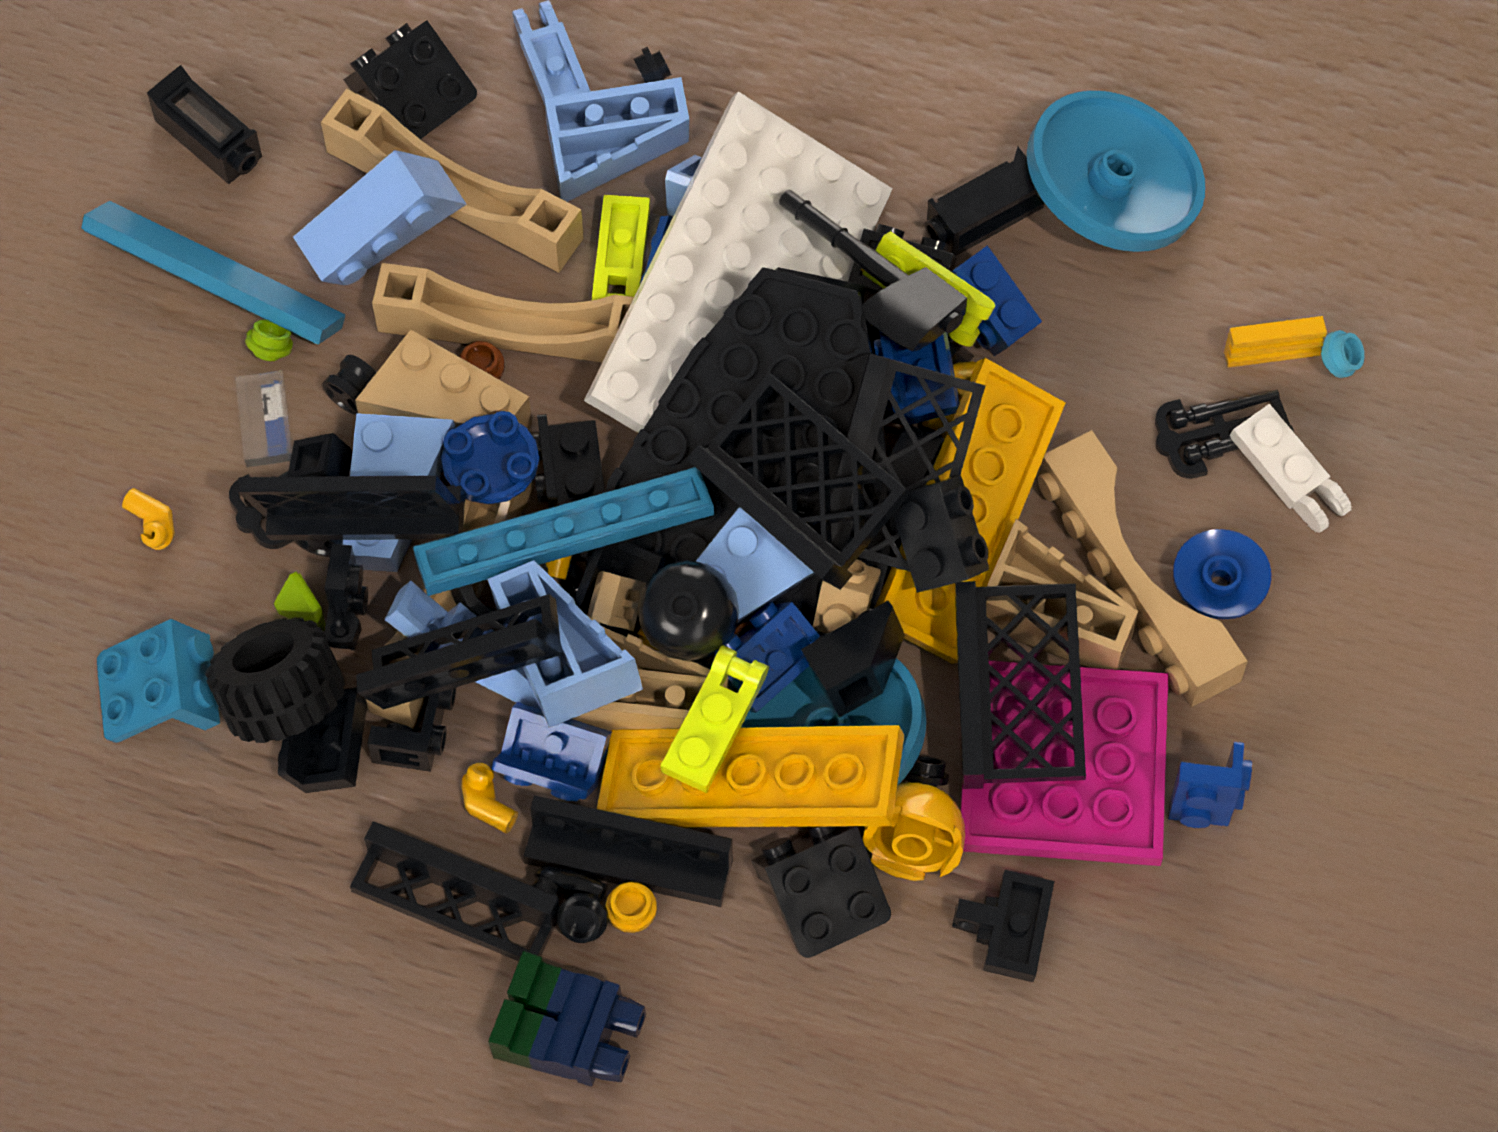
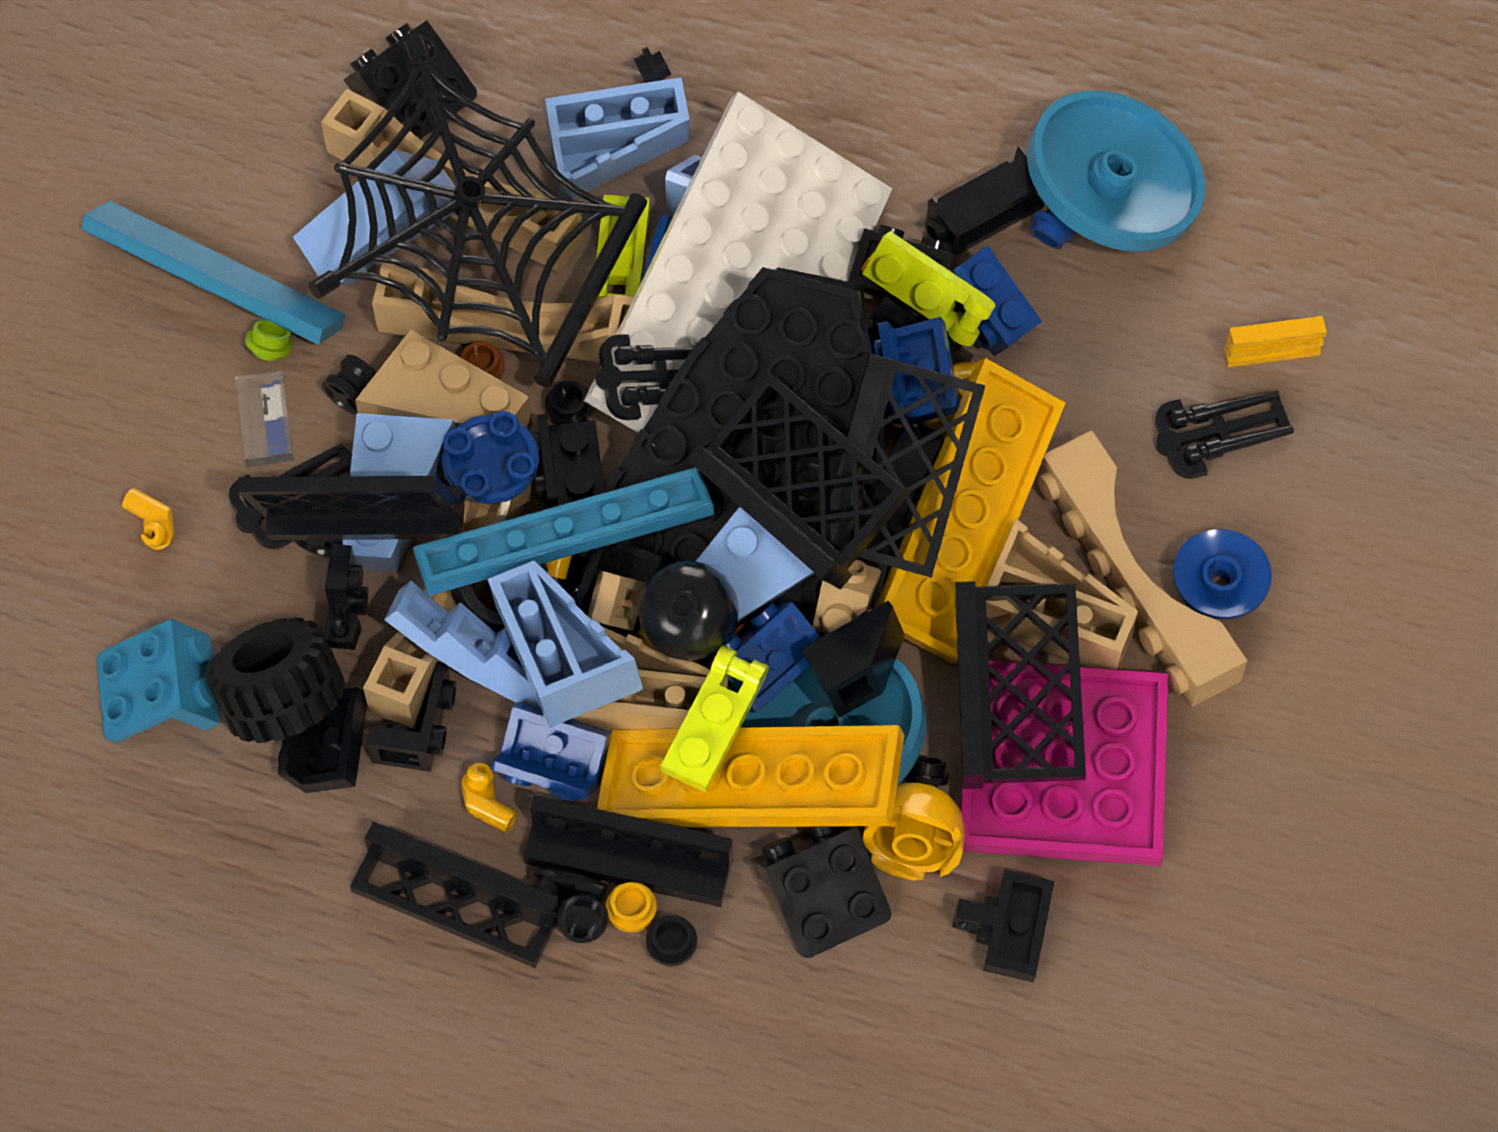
black window [147,65,262,184] -> none
lime slope [273,571,326,631] -> none
black slope [287,433,352,477] -> none
black fence [356,594,562,710] -> none
dark blue hips [488,951,646,1087] -> none
light blue hinge [512,0,590,105] -> none
black piece [779,189,967,352] -> none
black bracket [893,475,989,593] -> none
blue bracket [1168,741,1252,828] -> none
white hinge [1229,404,1352,533] -> none
medium azure plate [1321,330,1364,378] -> none
none -> black animal [309,35,647,387]
none -> black plate [545,381,593,425]
none -> black piece [595,334,694,420]
none -> black plate [646,915,697,966]
none -> blue plate [1030,208,1075,249]

